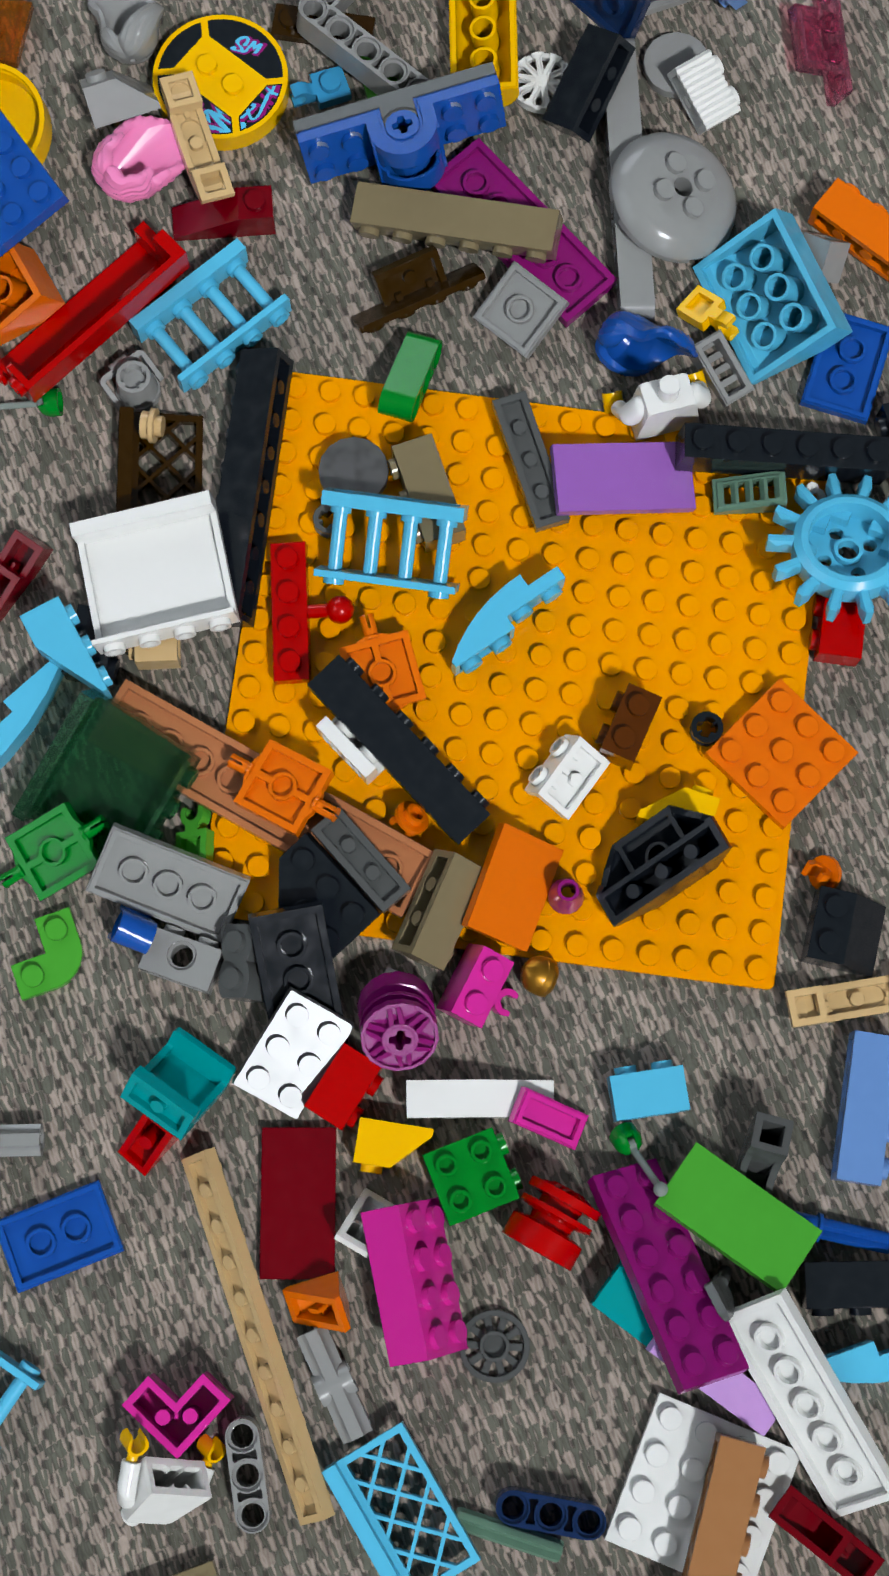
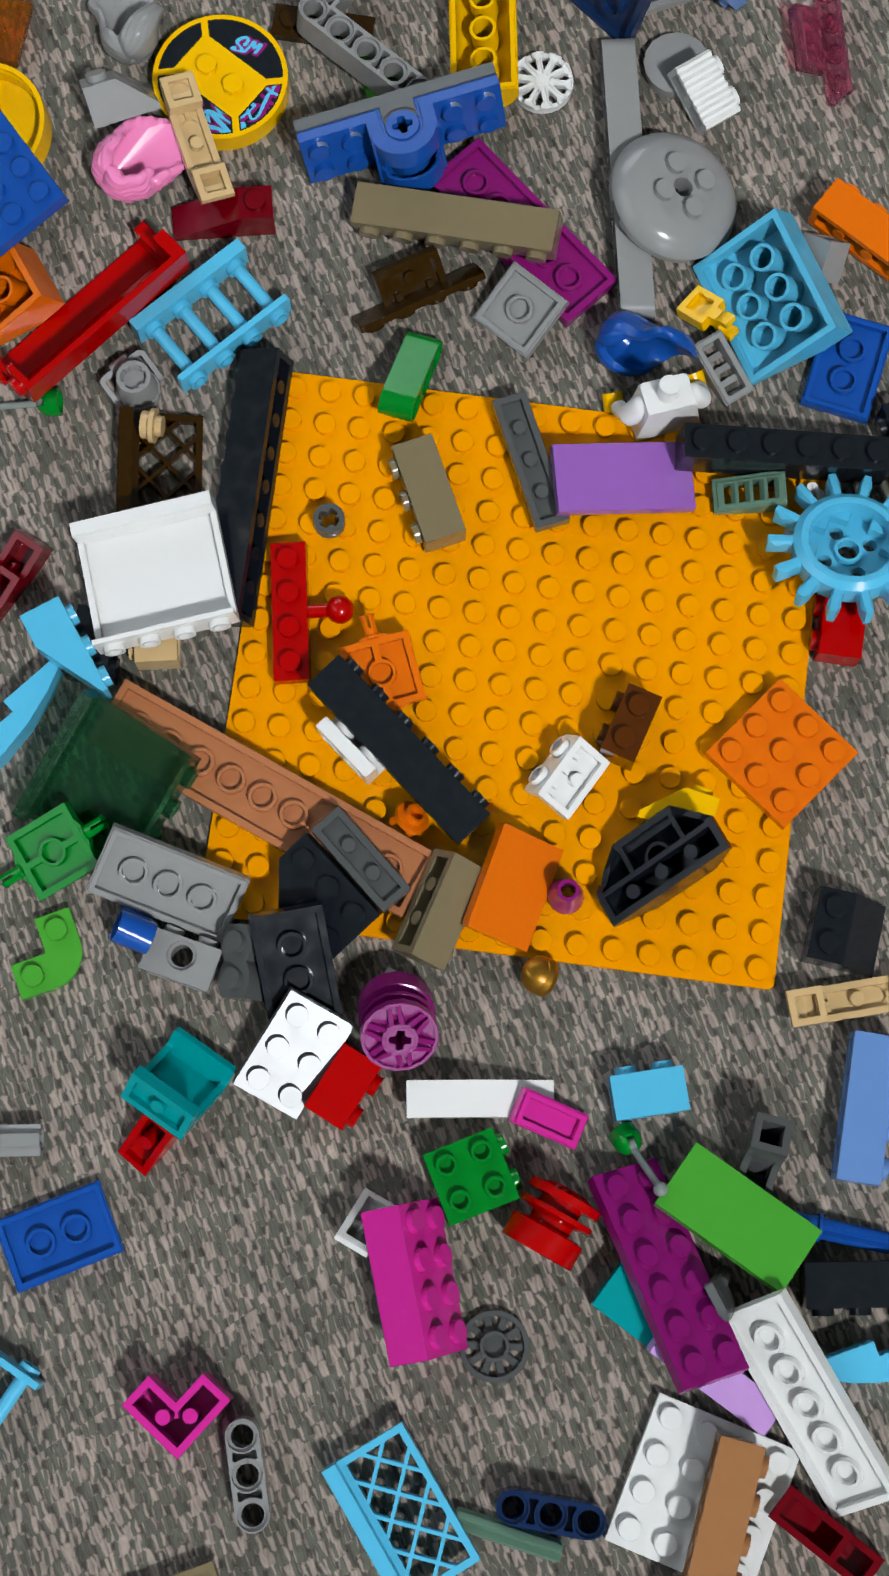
white torso [117,1428,226,1527] -> none
bright green plate [175,805,214,861] -> none
tan plate [181,1147,335,1526] -> none
orange plate [227,739,341,837] -> none
dark red tile [259,1127,337,1279] -> none
orange slope [282,1271,351,1333] -> none
dark azure plate [290,66,352,110] -> none
light grey piece [296,1327,373,1445] -> none
medium azure fence [313,487,469,599] -> none
flat silver tile [318,437,389,494] -> none
yellow slope [353,1117,434,1175] -> none
dark pink brick [436,943,519,1029] -> none
medium azure slope [451,566,566,676] -> none
black brick [542,23,636,143] -> none
black bush [689,712,723,747] -> none
orange plate [801,855,842,889] -> none

